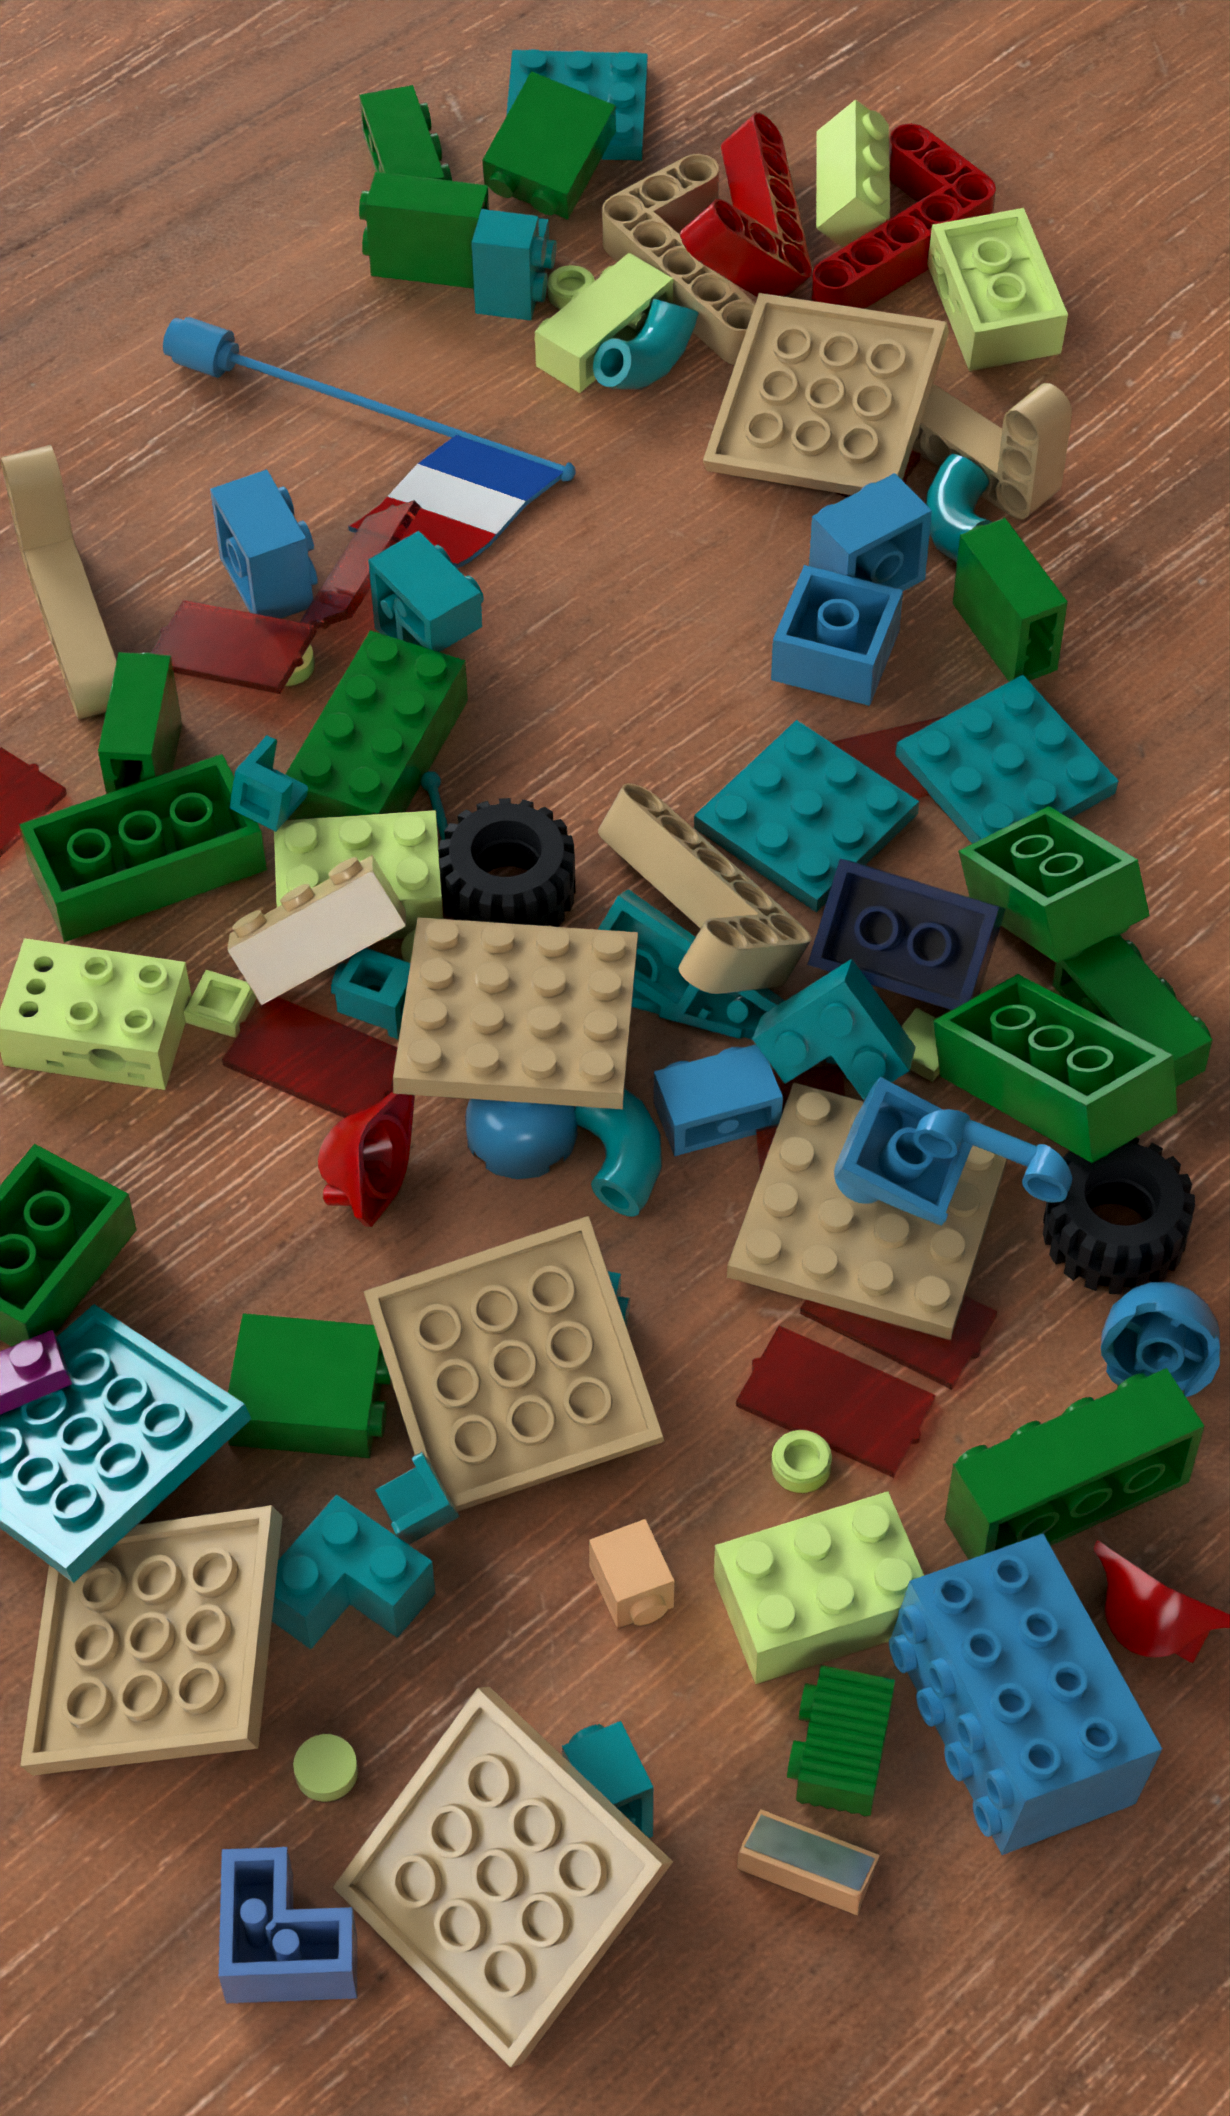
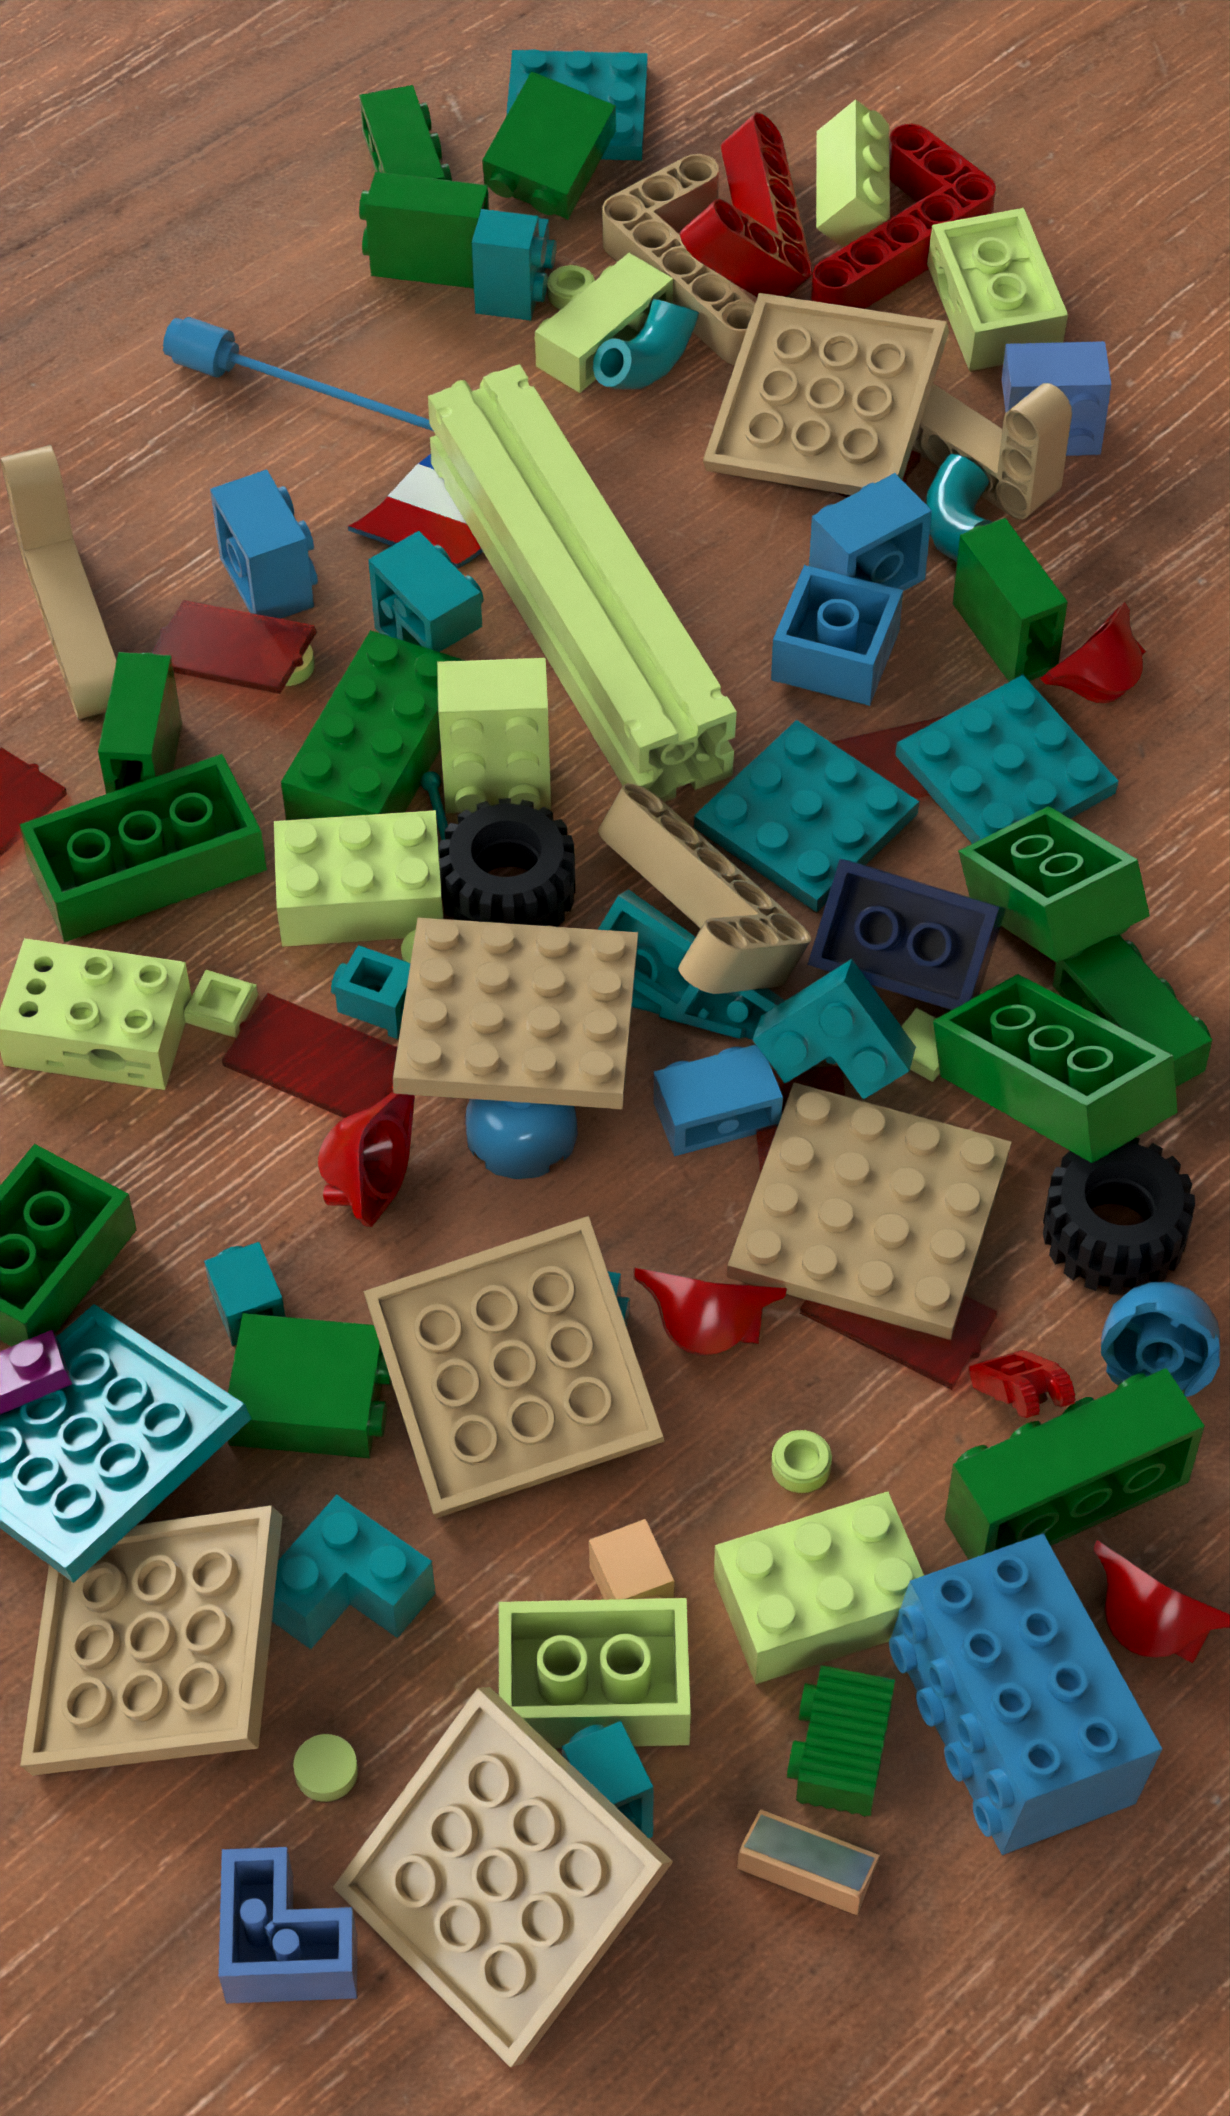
tan brick [227,855,406,1005] -> none
teal panel [230,735,308,832] -> none
clear red piece [297,500,421,633] -> none
teal panel [375,1452,460,1545] -> none
teal cylinder [574,1088,662,1217] -> none
clear red piece [736,1325,936,1478] -> none
dark azure slope [834,1077,973,1226] -> none
dark azure bar [913,1109,1072,1203] -> none
none -> teal brick [204,1242,286,1346]
none -> yellowish green brick [428,364,737,802]
none -> yellowish green brick [437,658,551,813]
none -> yellowish green brick [499,1598,691,1748]
none -> red hat [633,1268,787,1356]
none -> red hinge [968,1350,1076,1418]
none -> medium blue brick [1001,341,1111,456]
none -> red hat [1040,602,1147,703]

